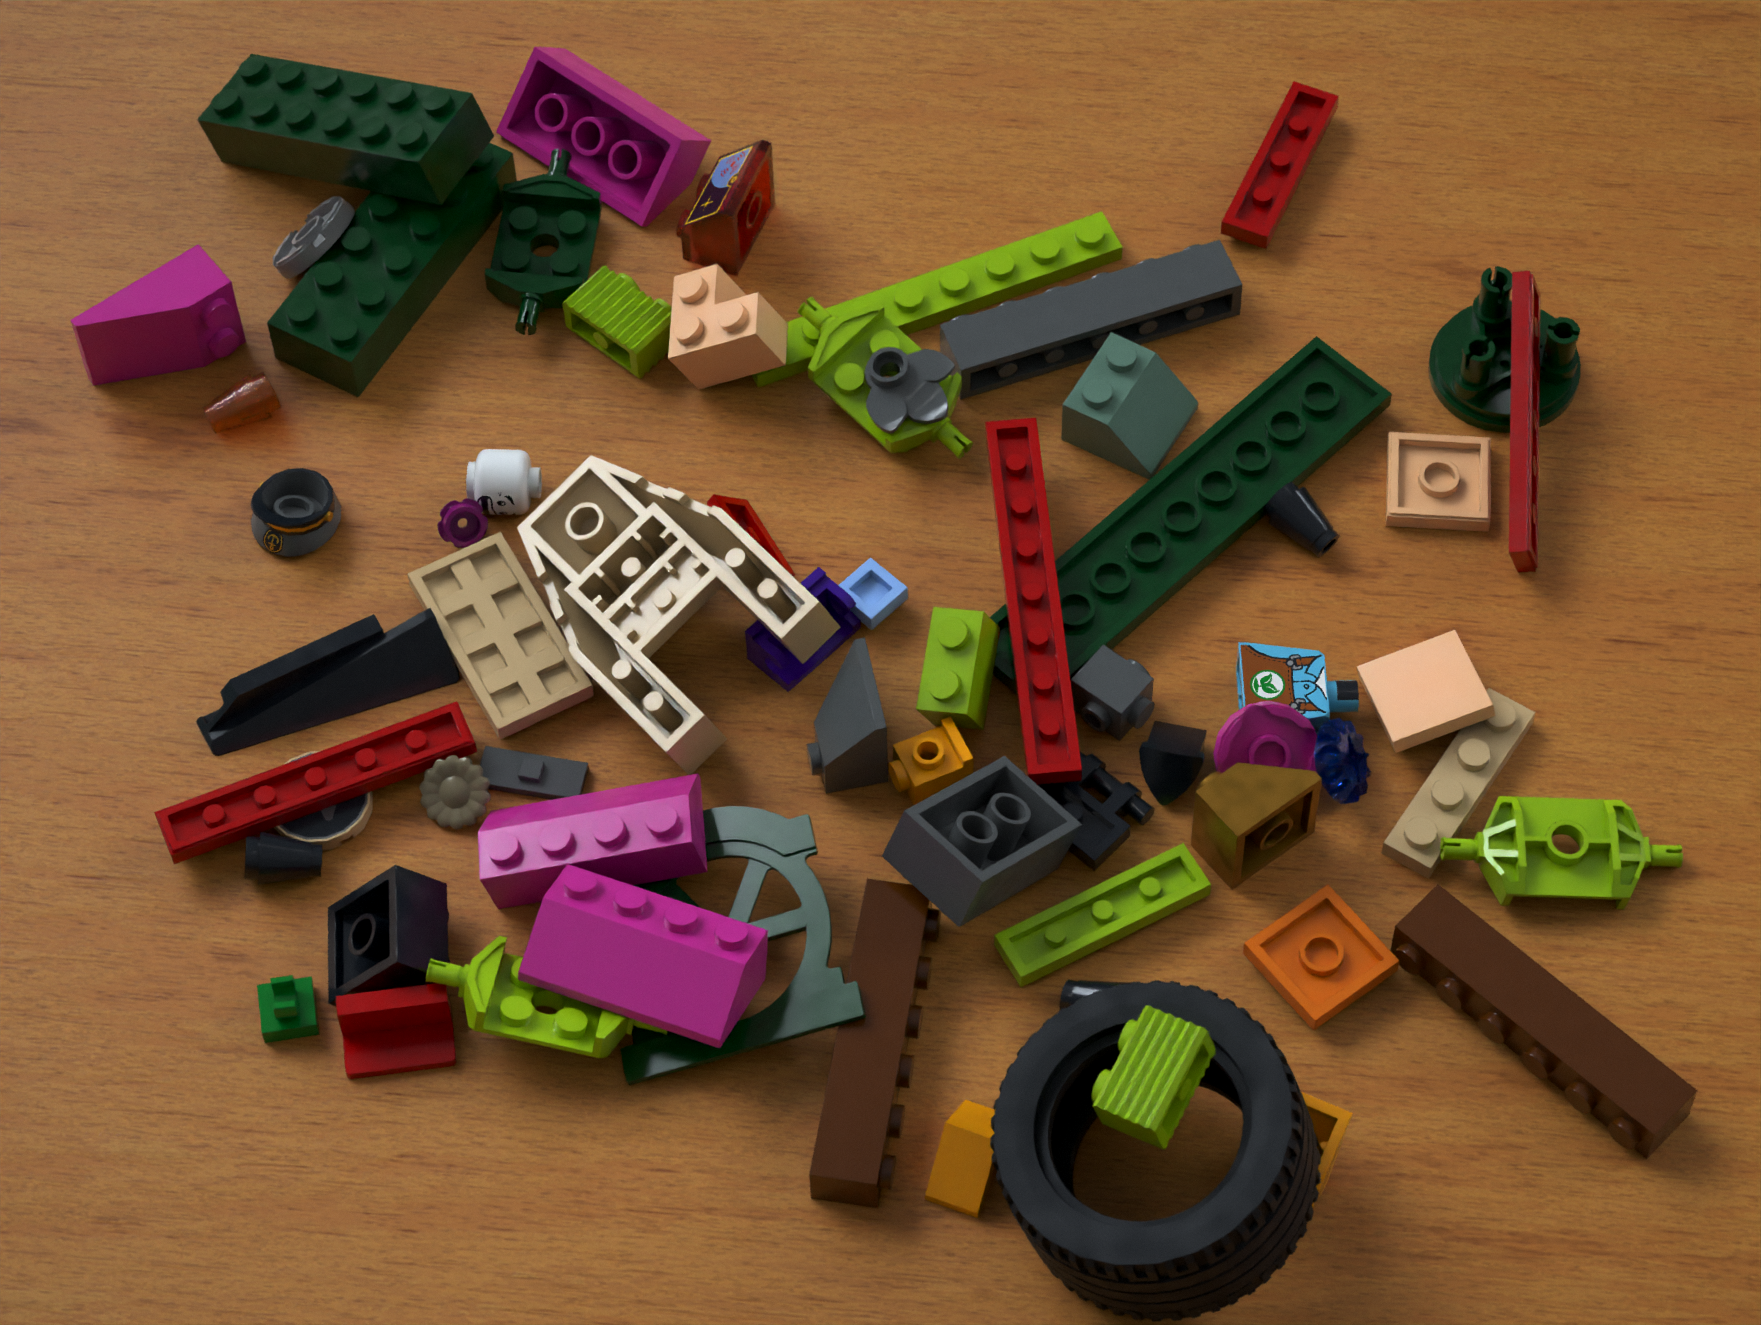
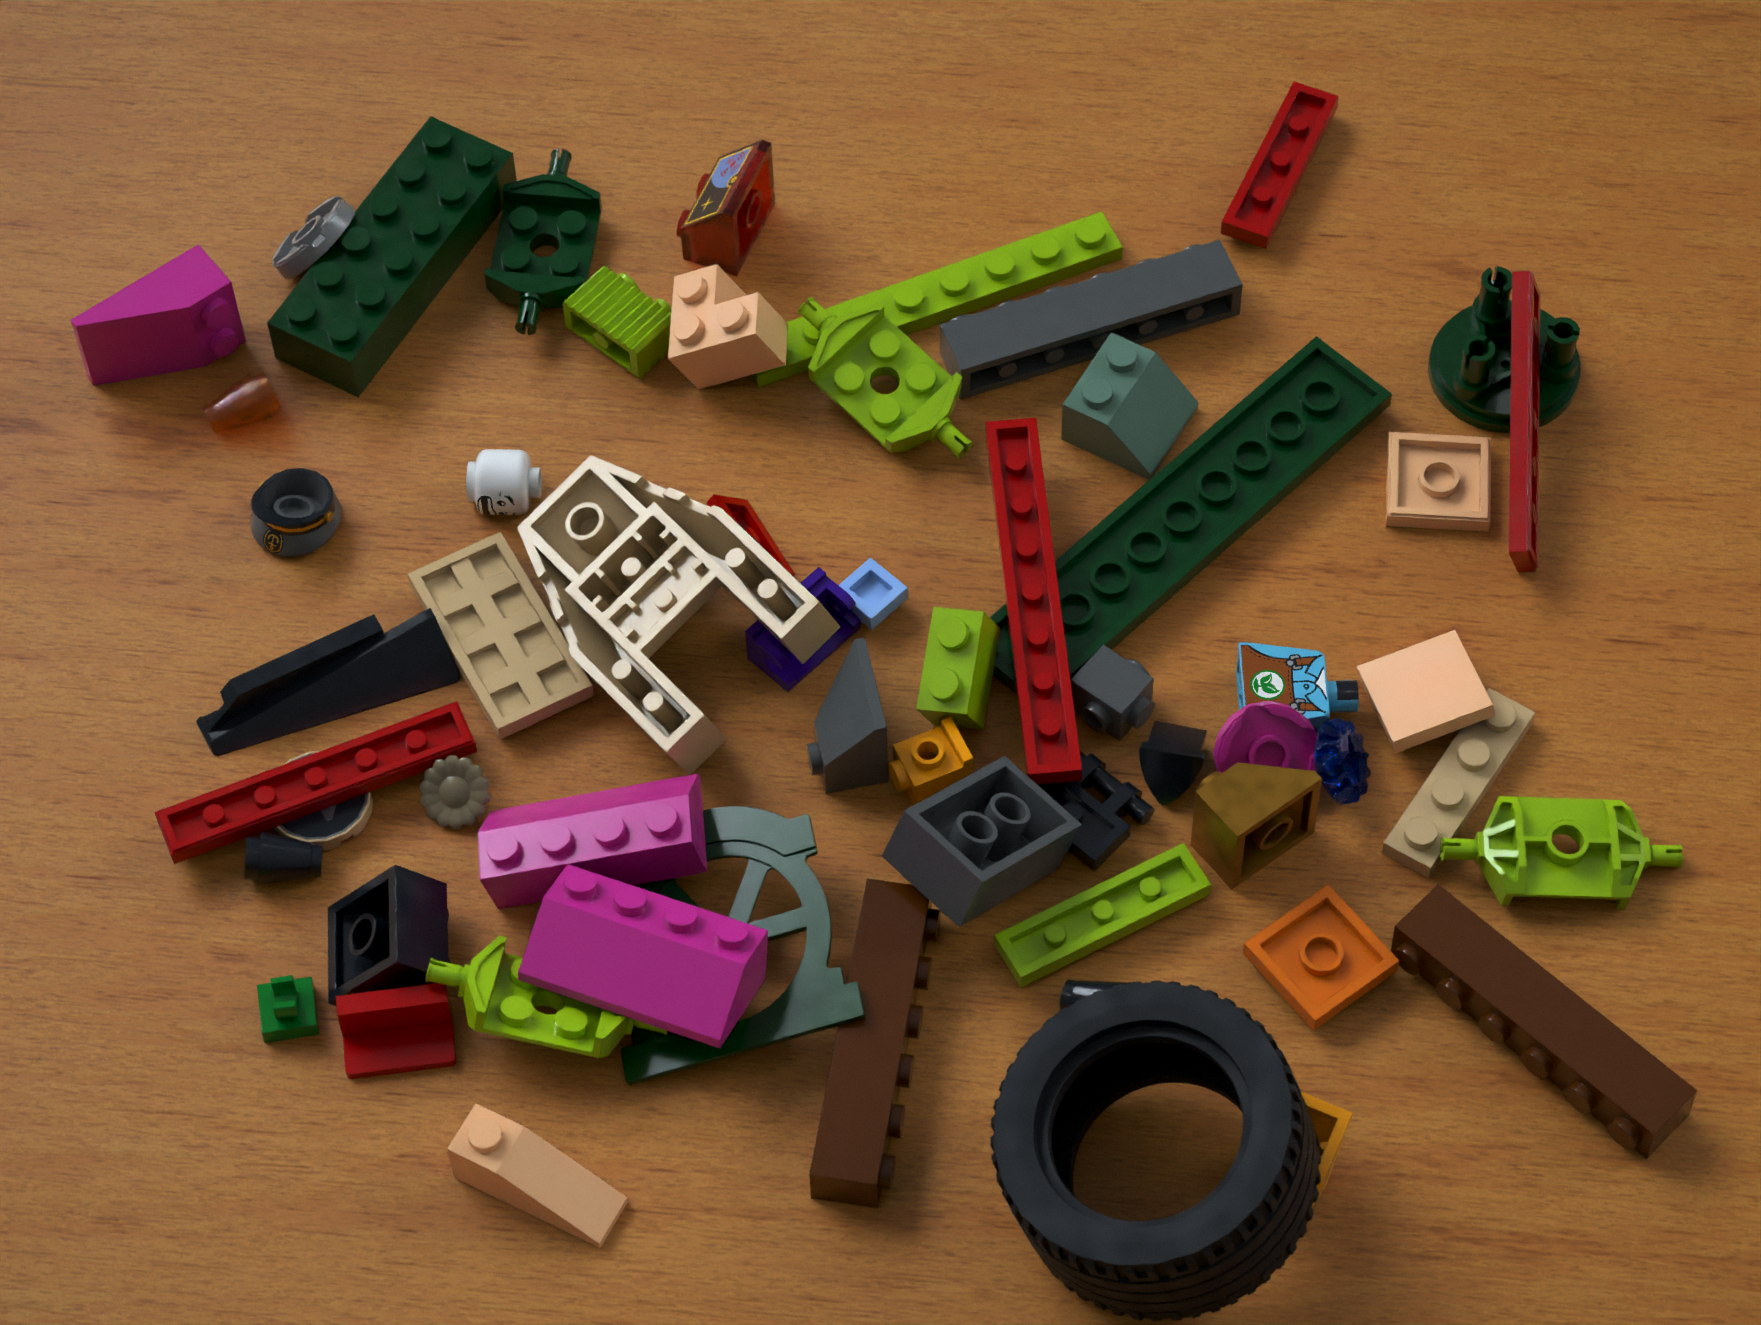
dark green brick [197,54,494,205] -> none
magenta plate [437,498,488,548] -> none
dark grey piece [480,746,589,800] -> none
dark pink slope [496,47,711,226] -> none
dark grey plate [865,347,955,434] -> none
light orange slope [925,1099,997,1218] -> none
lime brick [1092,1005,1216,1149] -> none
black cone [1263,482,1340,557] -> none
none -> light nougat slope [447,1103,628,1248]

